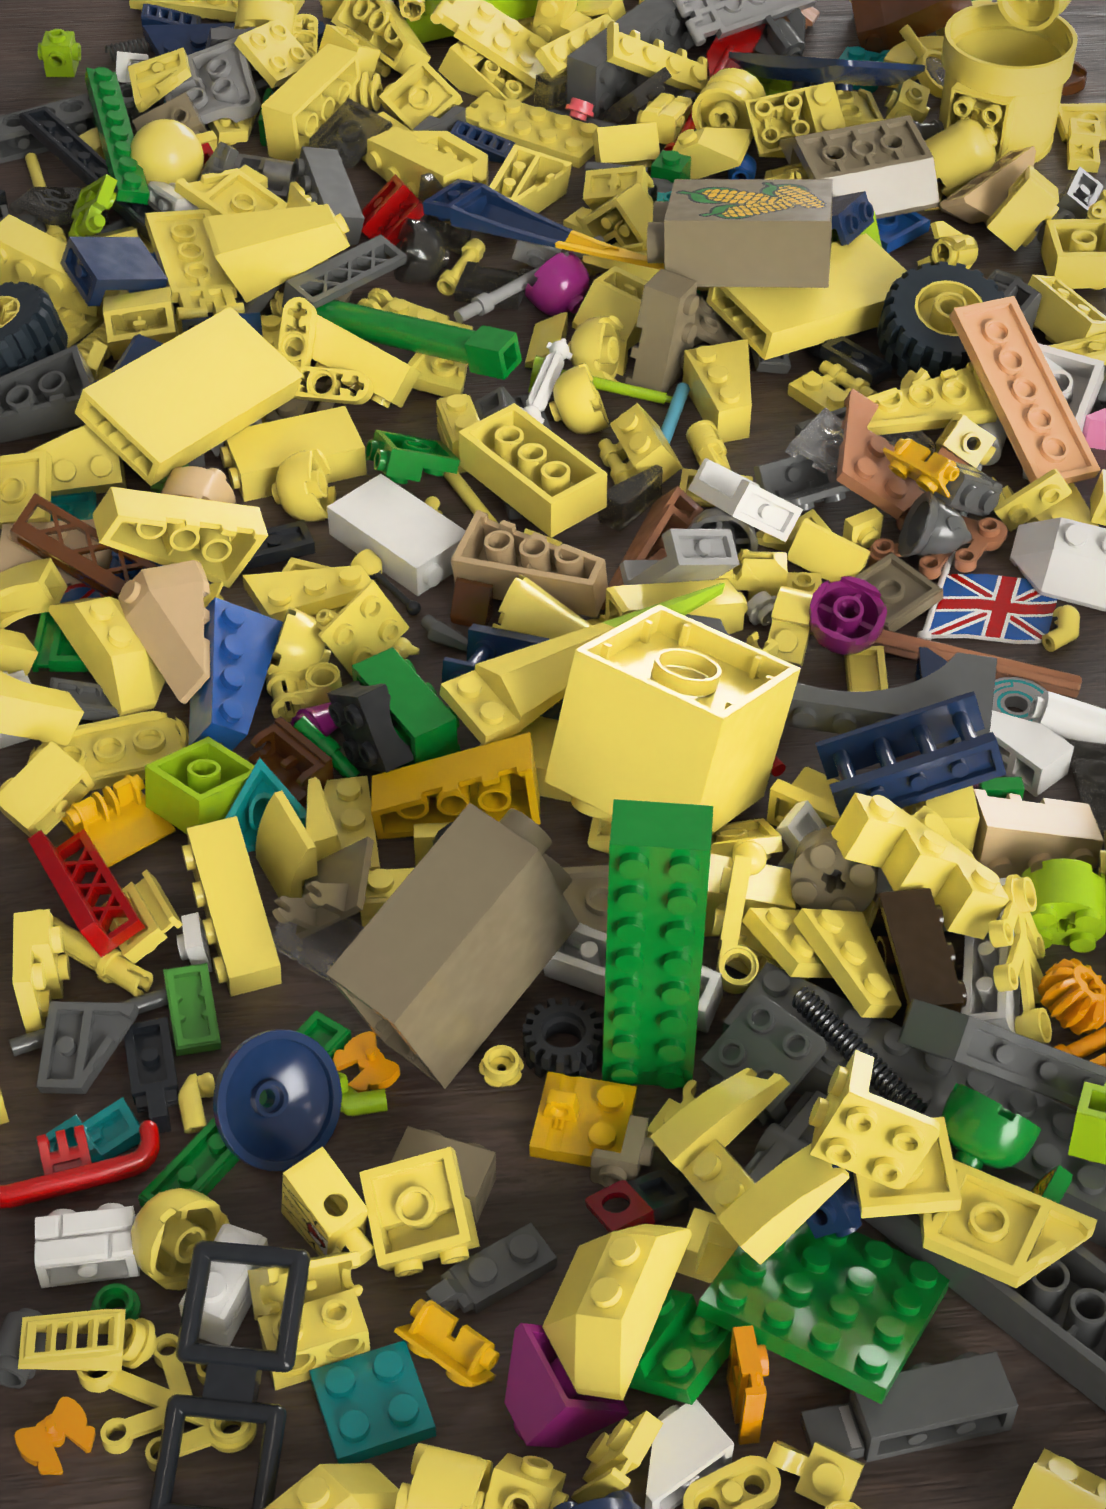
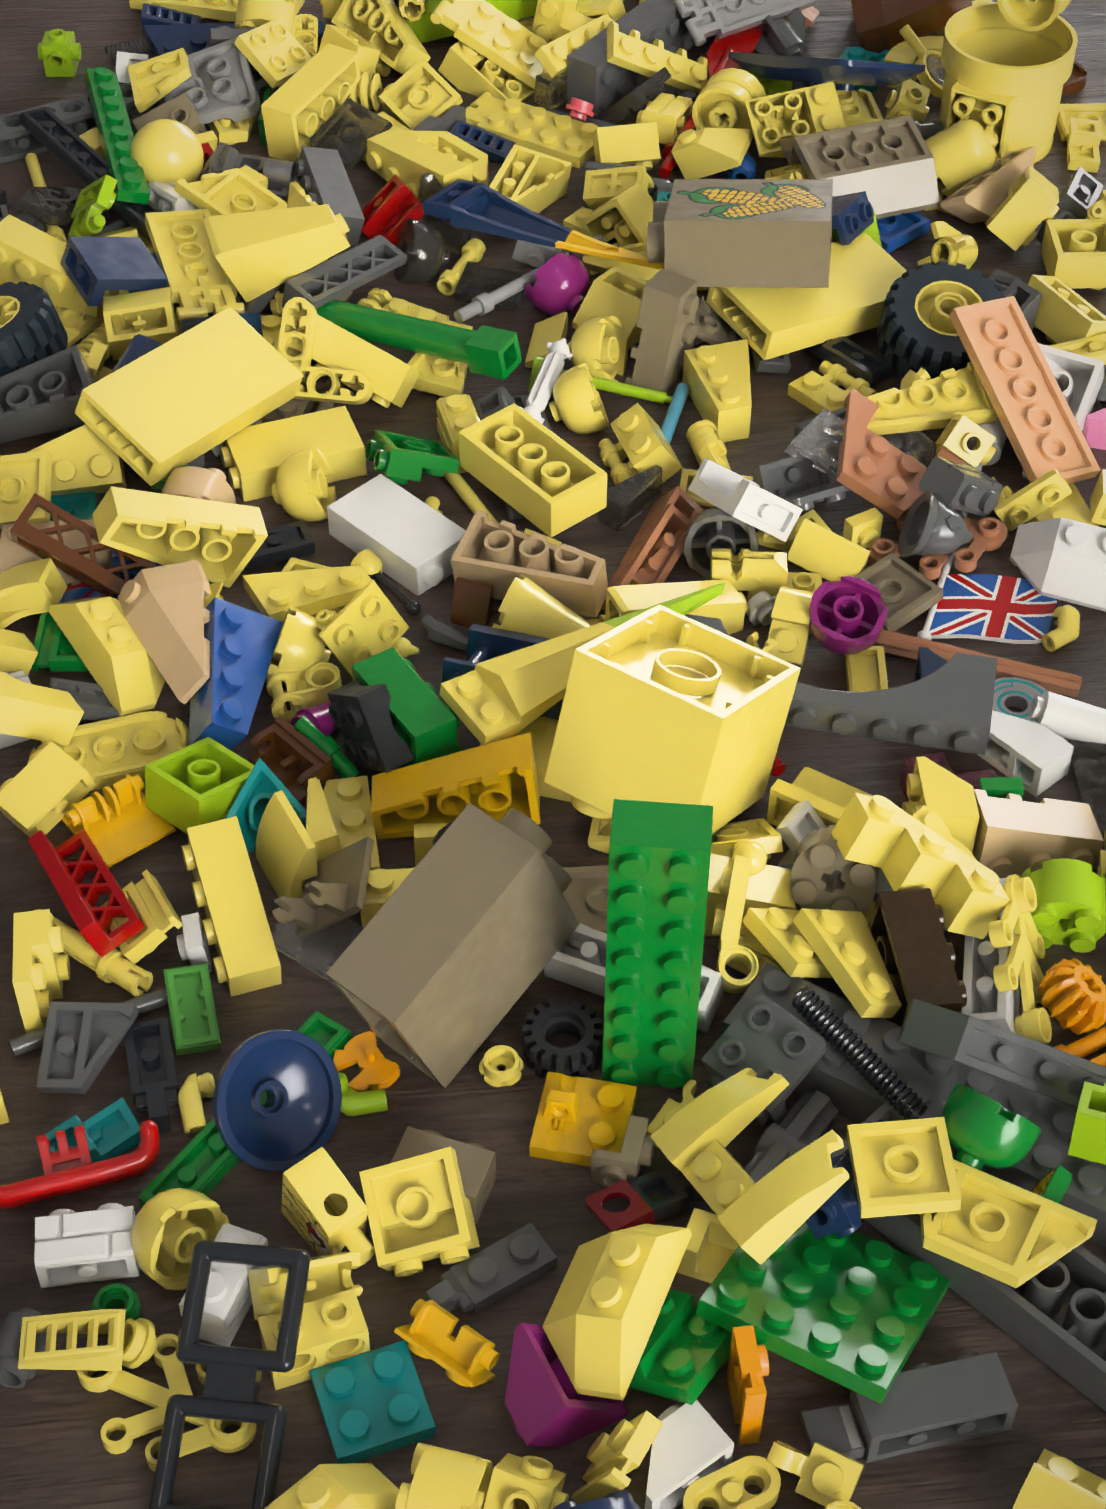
light orange piece [14,1396,96,1475] -> none
light grey panel [619,529,740,585] -> none
green brick [651,150,691,183] -> none
light yellow bracket [809,1050,940,1189] -> none
dark blue fence [815,691,1006,817] -> none
yellow hinge [883,438,959,498] -> none

